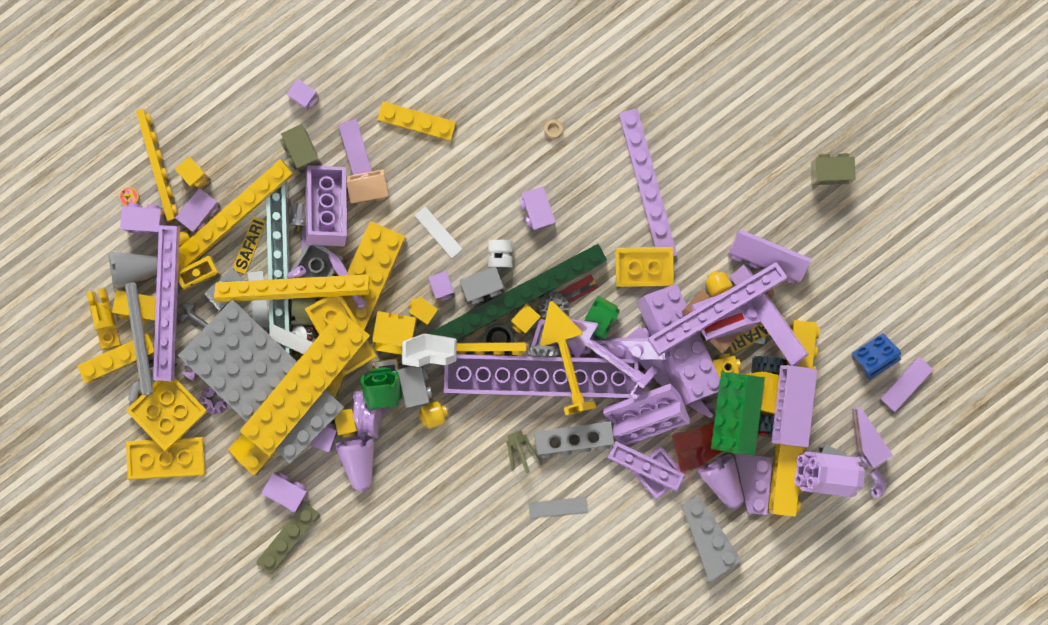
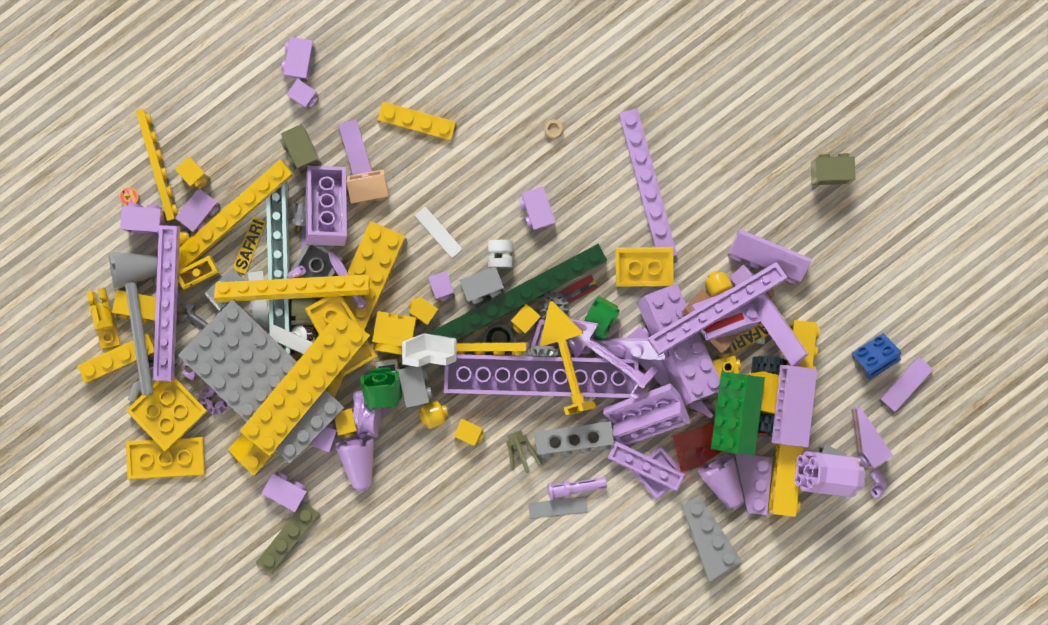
none -> lavender brick [281,37,315,81]
none -> yellow brick [454,419,485,446]
none -> lavender pin [548,476,607,501]

